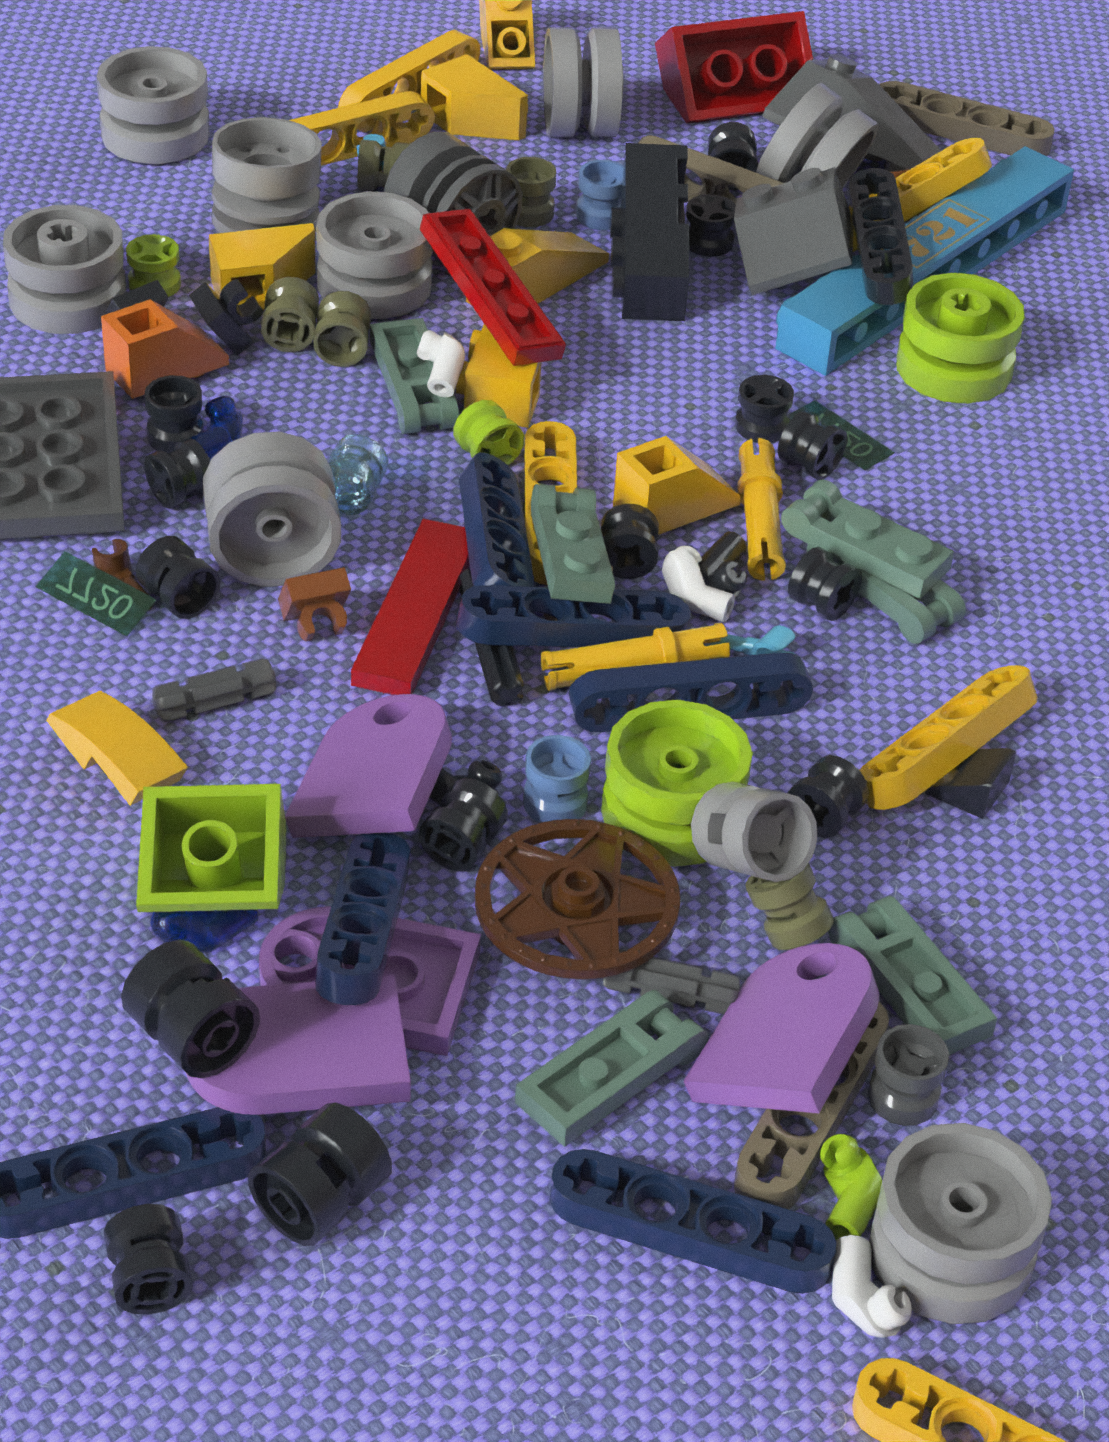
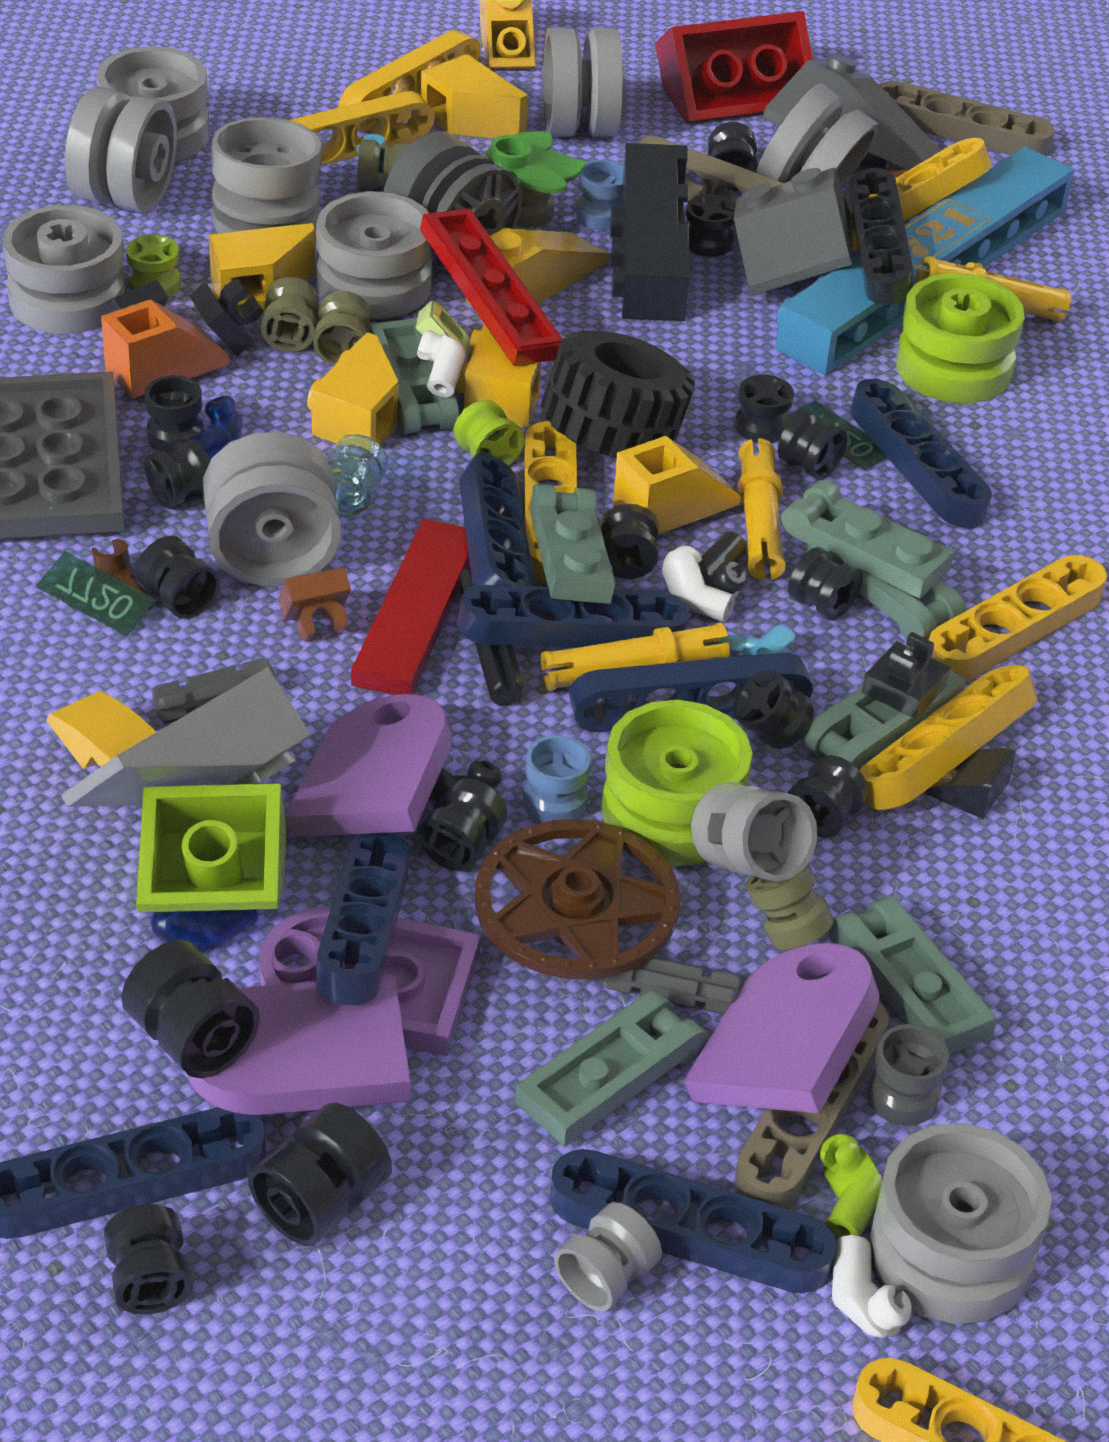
none -> light grey slope [61,667,311,807]
none -> light grey wheel [64,86,177,213]
none -> yellow slope [307,332,398,456]
none -> yellowish green tile [416,300,469,357]
none -> bright green plate [485,131,586,193]
none -> black tyre [541,331,695,458]
none -> light grey wheel [554,1202,662,1312]
none -> black wheel [733,670,814,750]
none -> sand green plate [801,657,966,770]
none -> dark blue beam [850,379,992,527]
none -> black tile [862,632,951,719]
none -> yellow pin [916,256,1071,322]
none -> yellow beam [929,555,1107,681]

